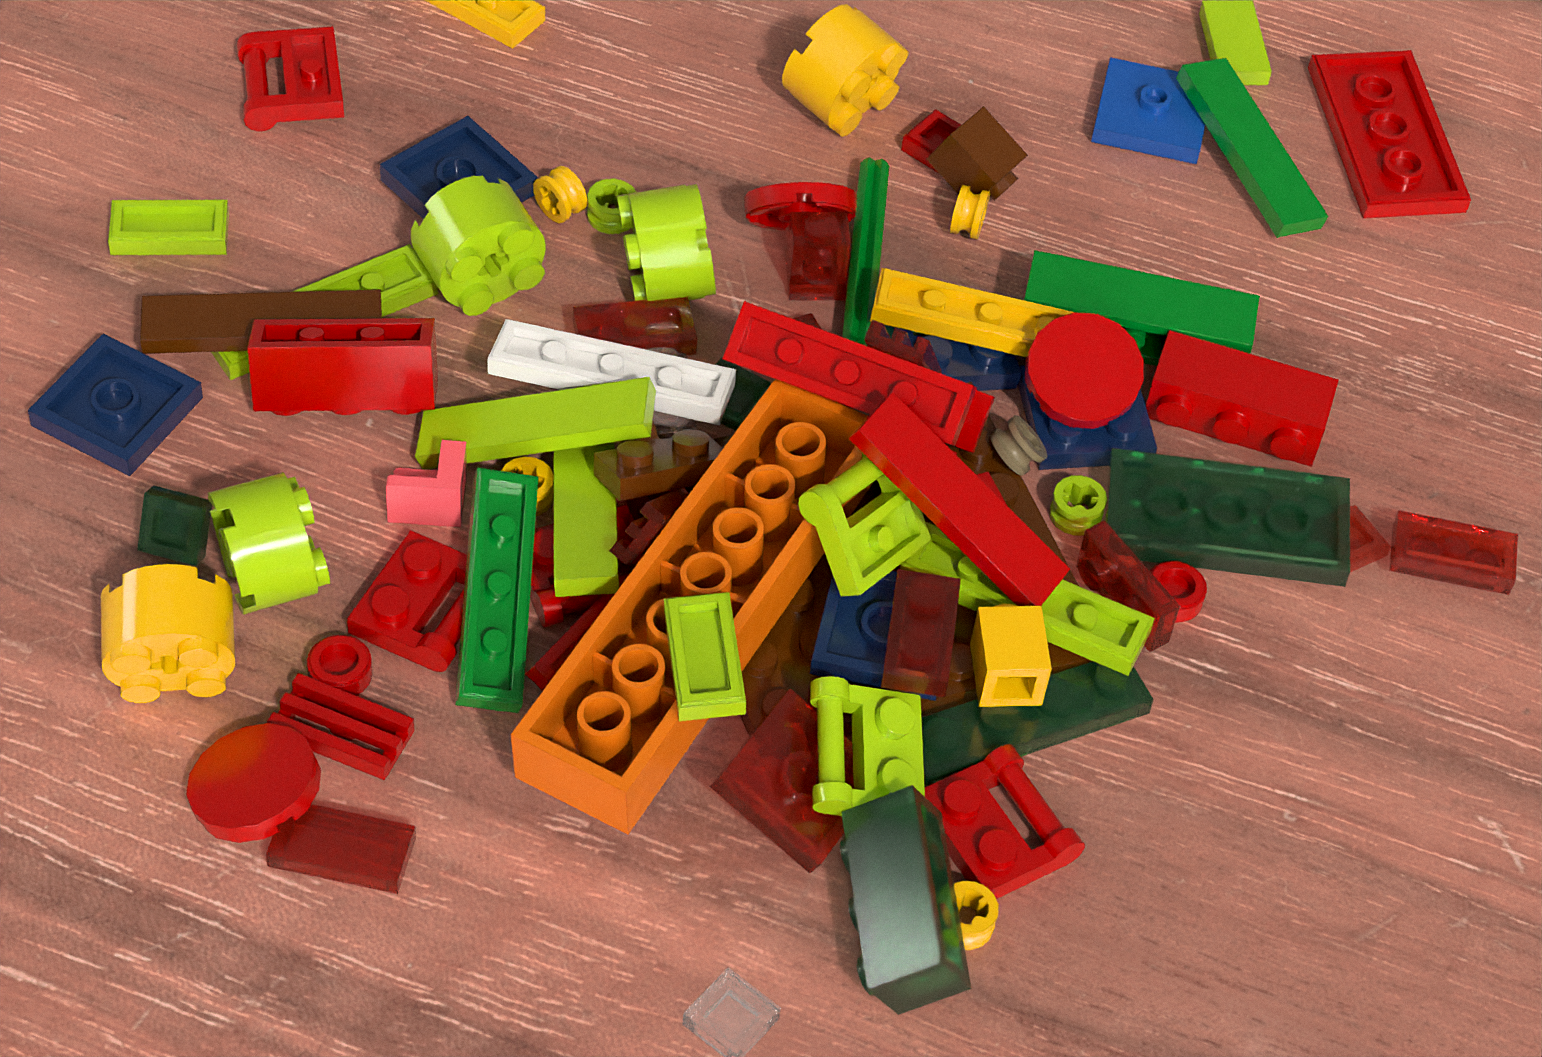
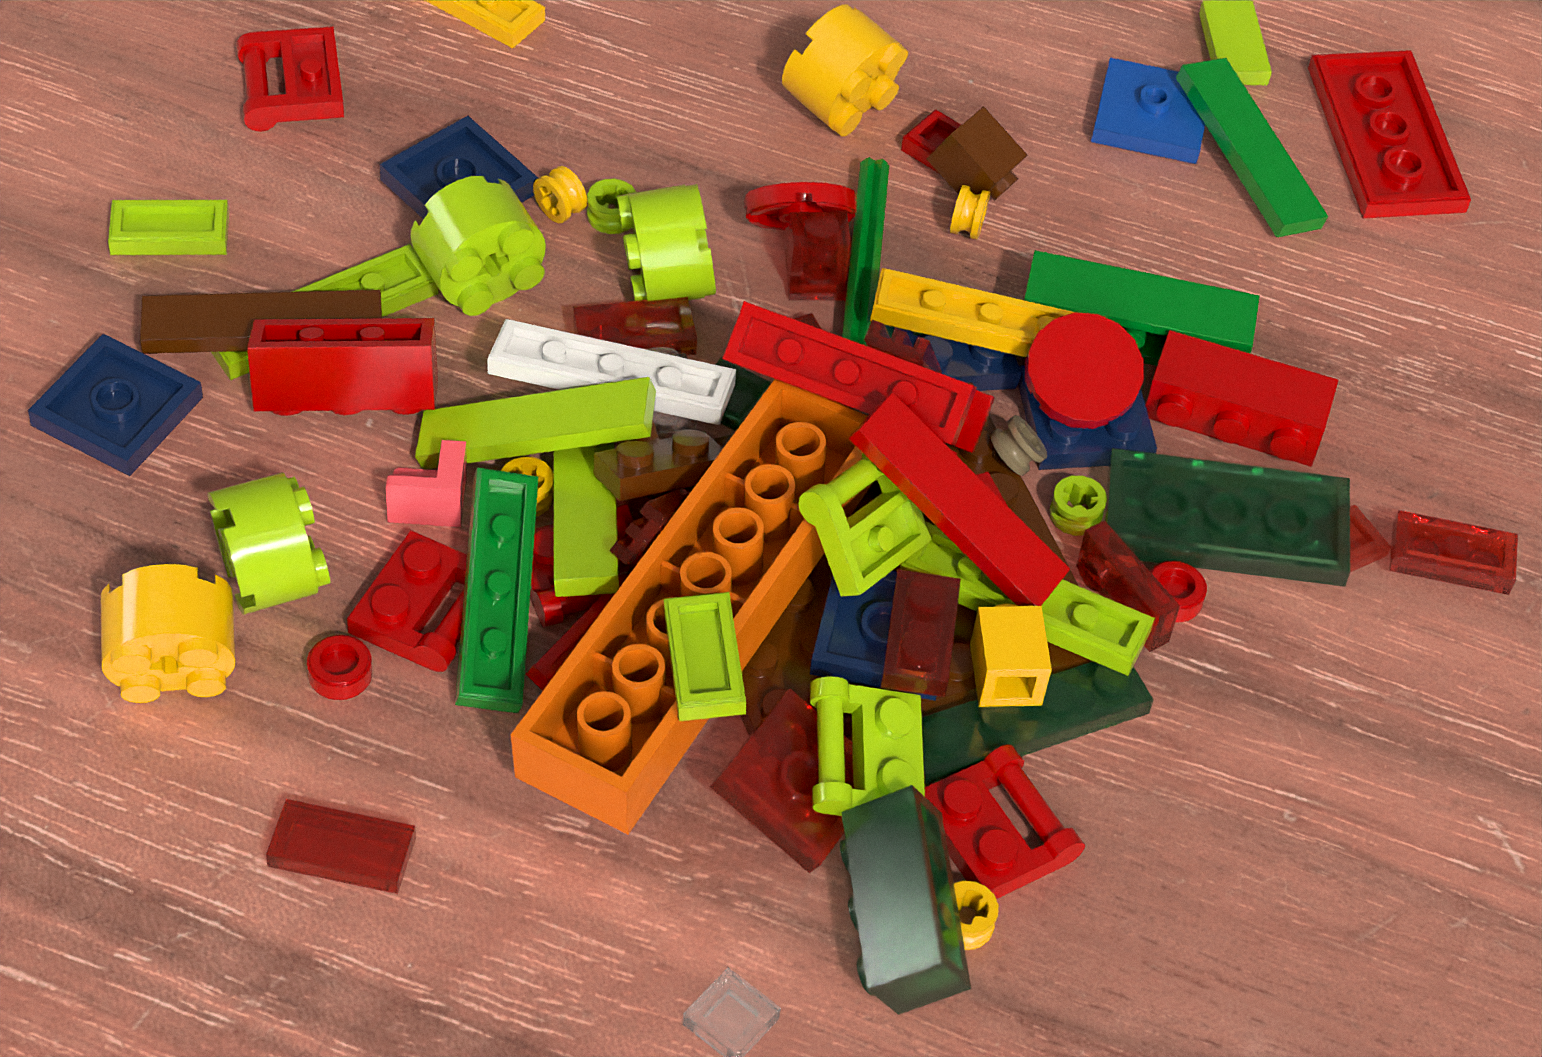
clear green tile [137,485,212,566] -> none
red tile [186,723,321,843] -> none
red tile [267,673,415,781] -> none

